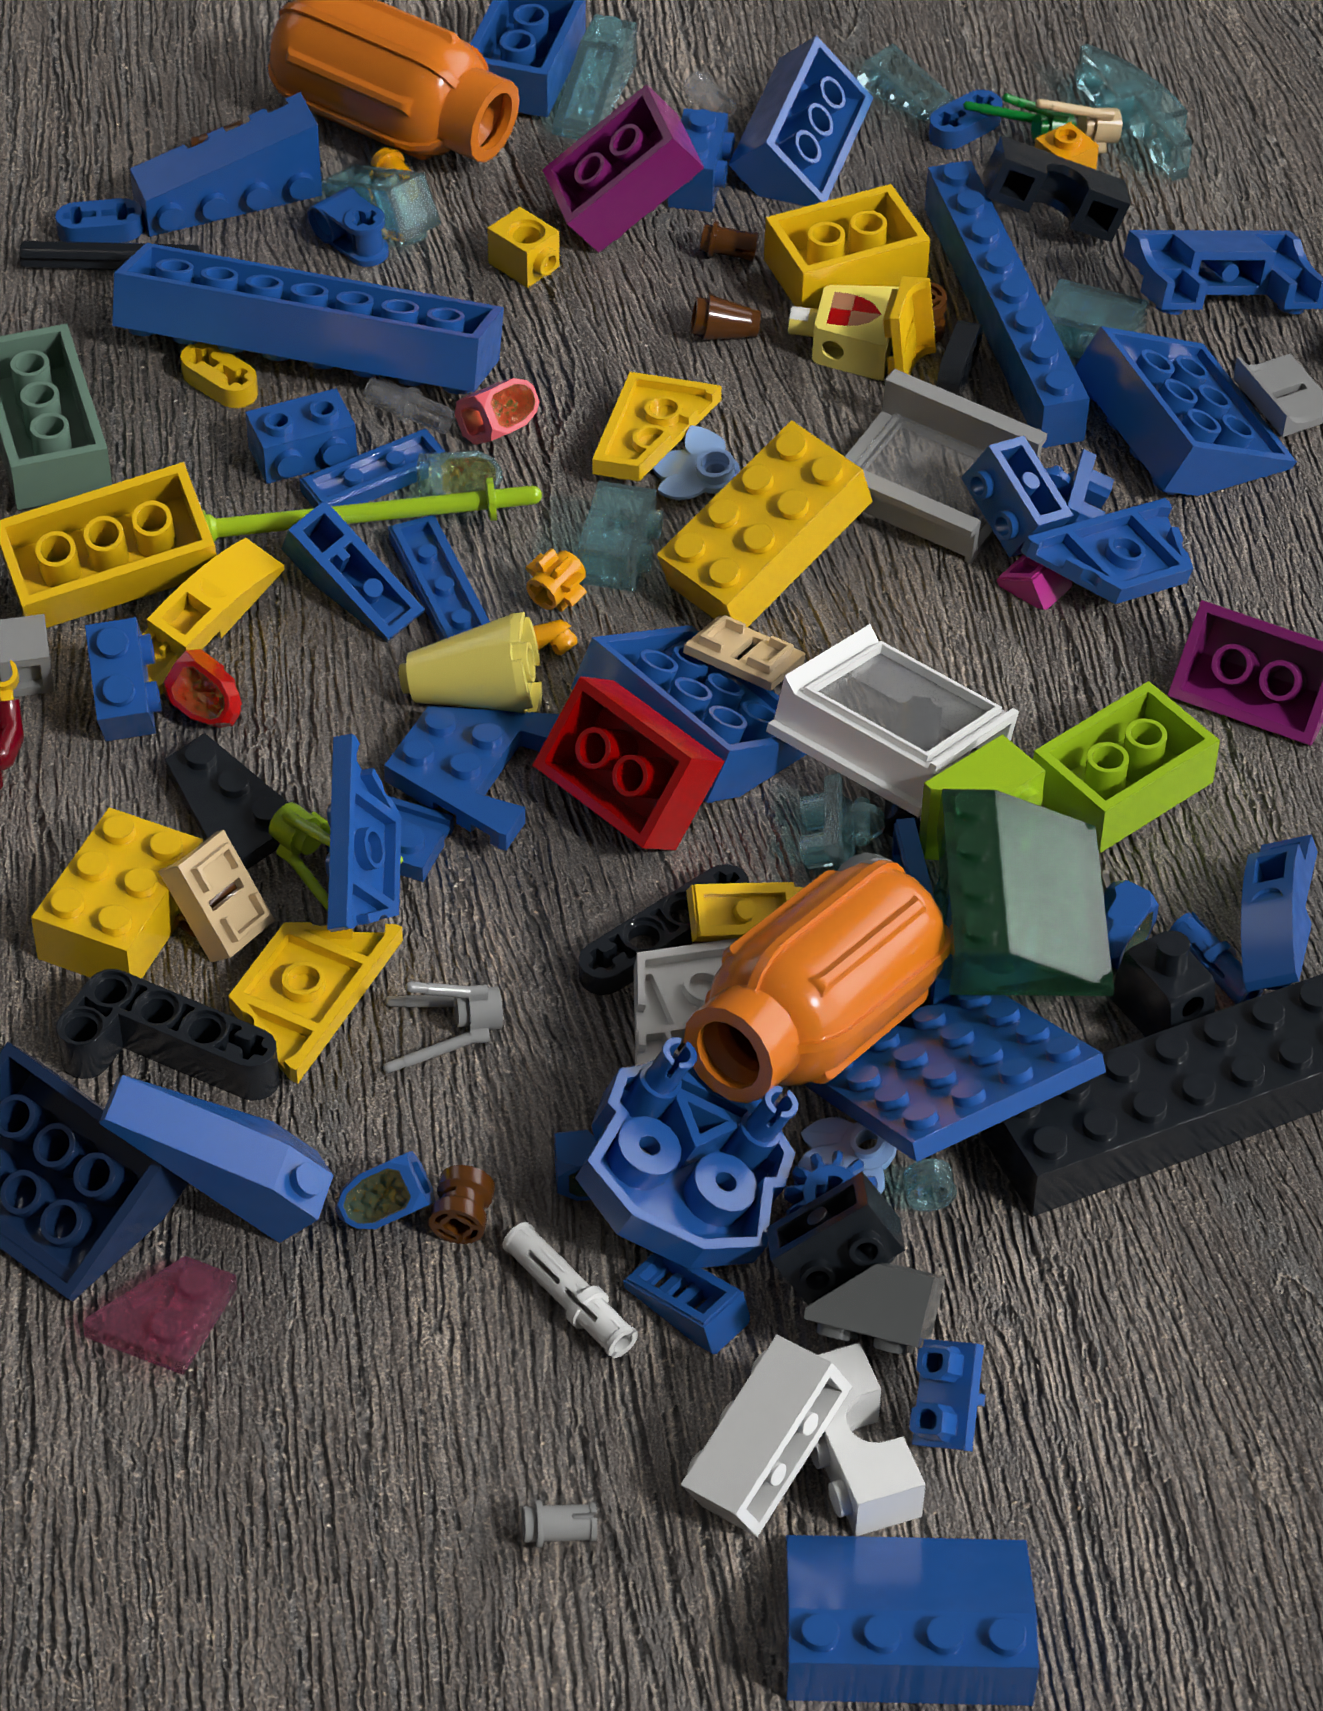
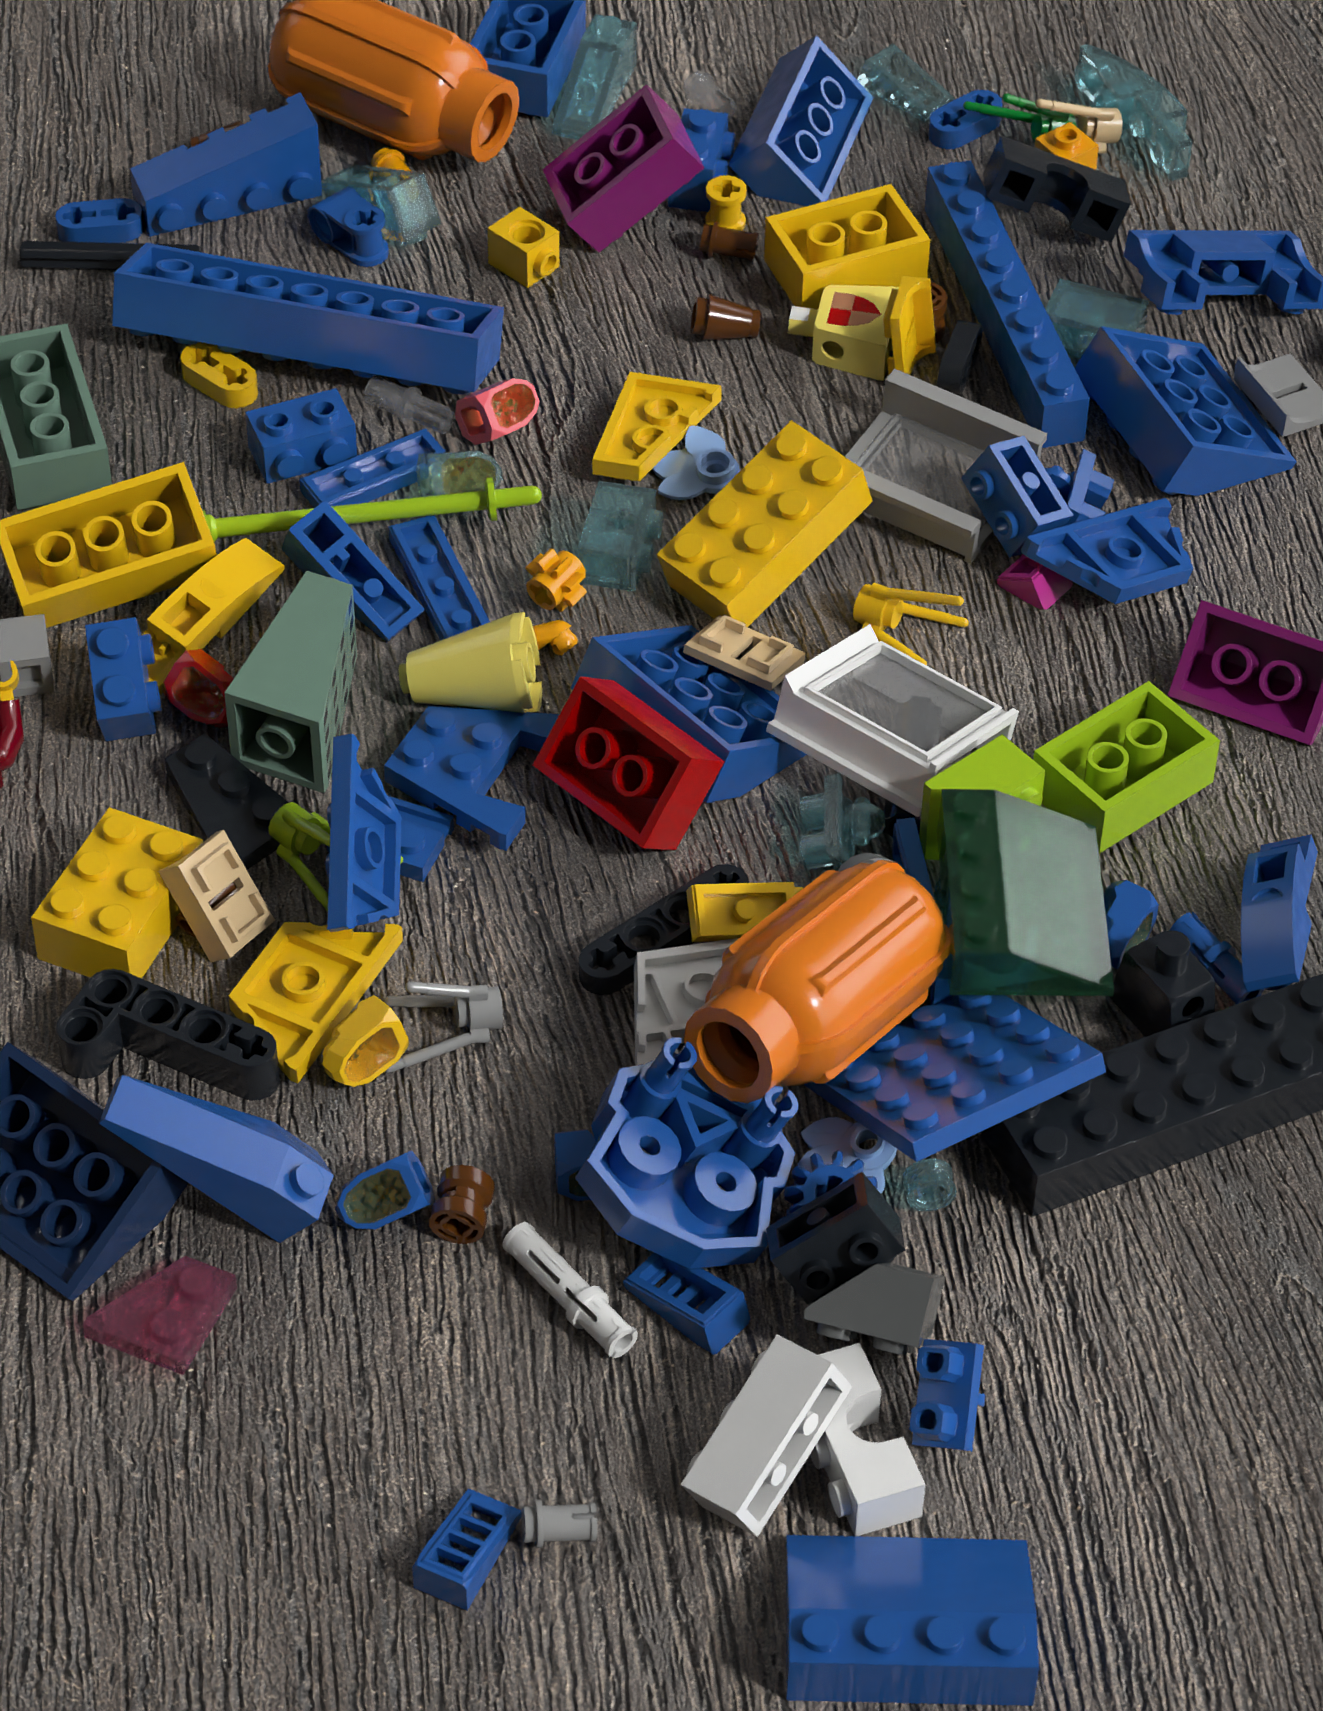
none -> sand green slope [225,571,357,793]
none -> yellow rock [322,995,409,1087]
none -> blue slope [412,1488,522,1611]
none -> yellow bush [705,175,747,231]
none -> yellow plant [853,583,969,666]

